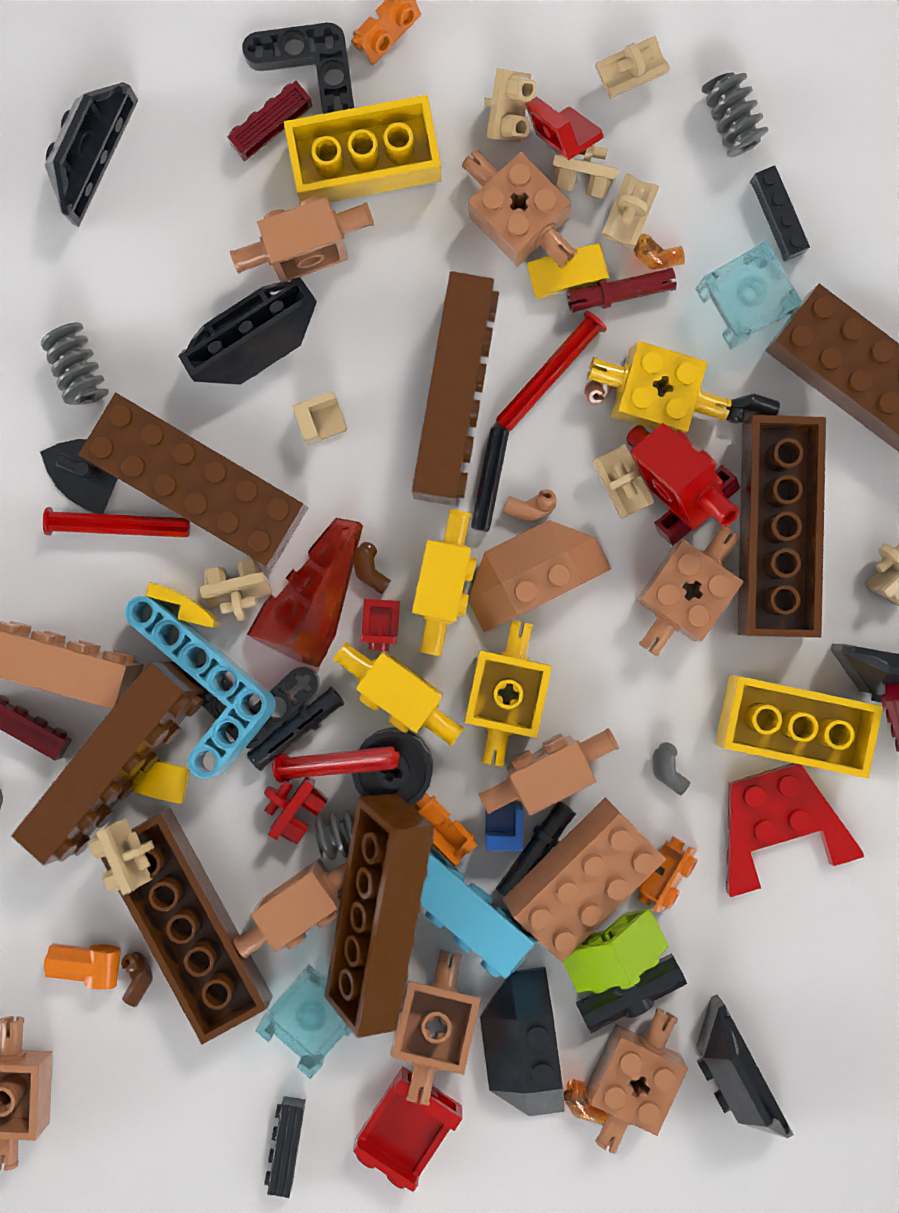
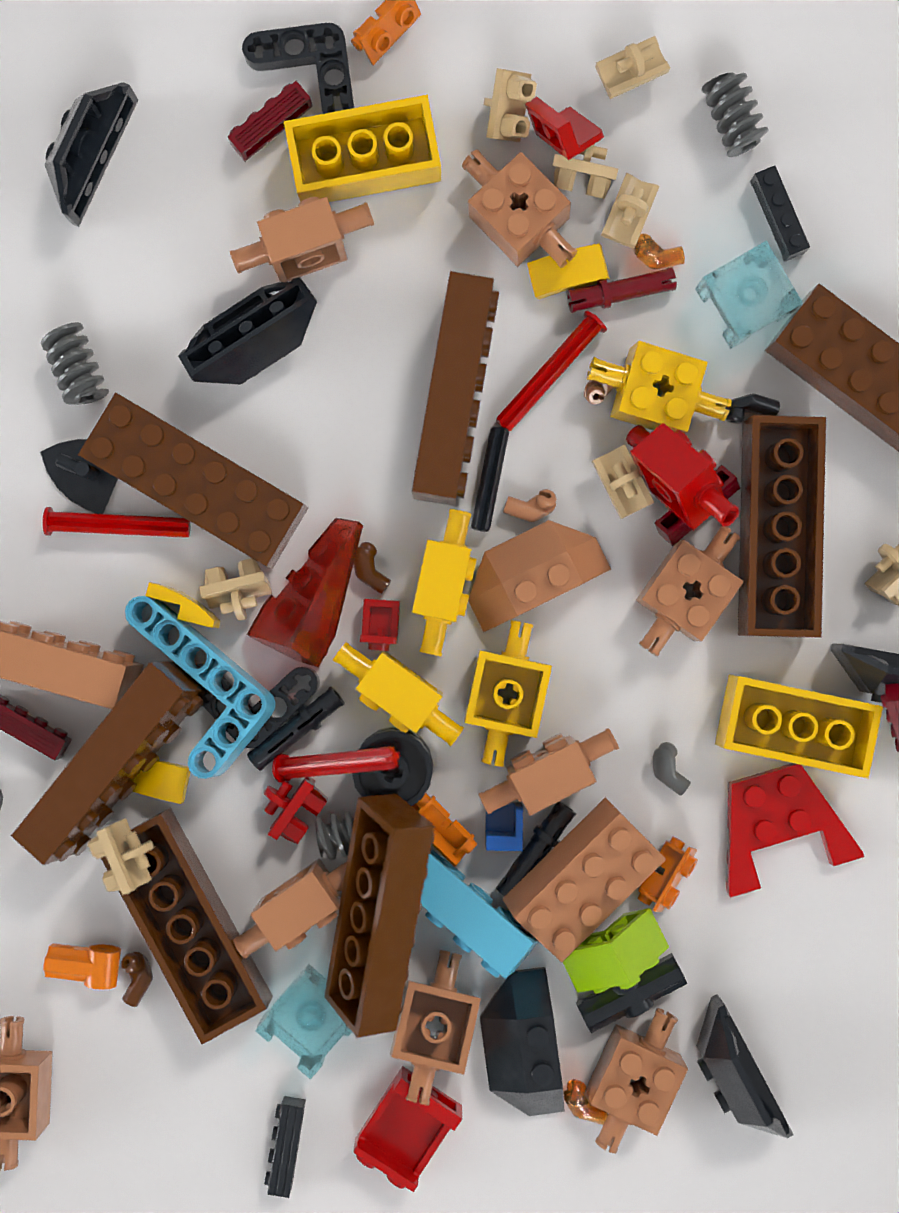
tan panel [292,392,347,445] -> none

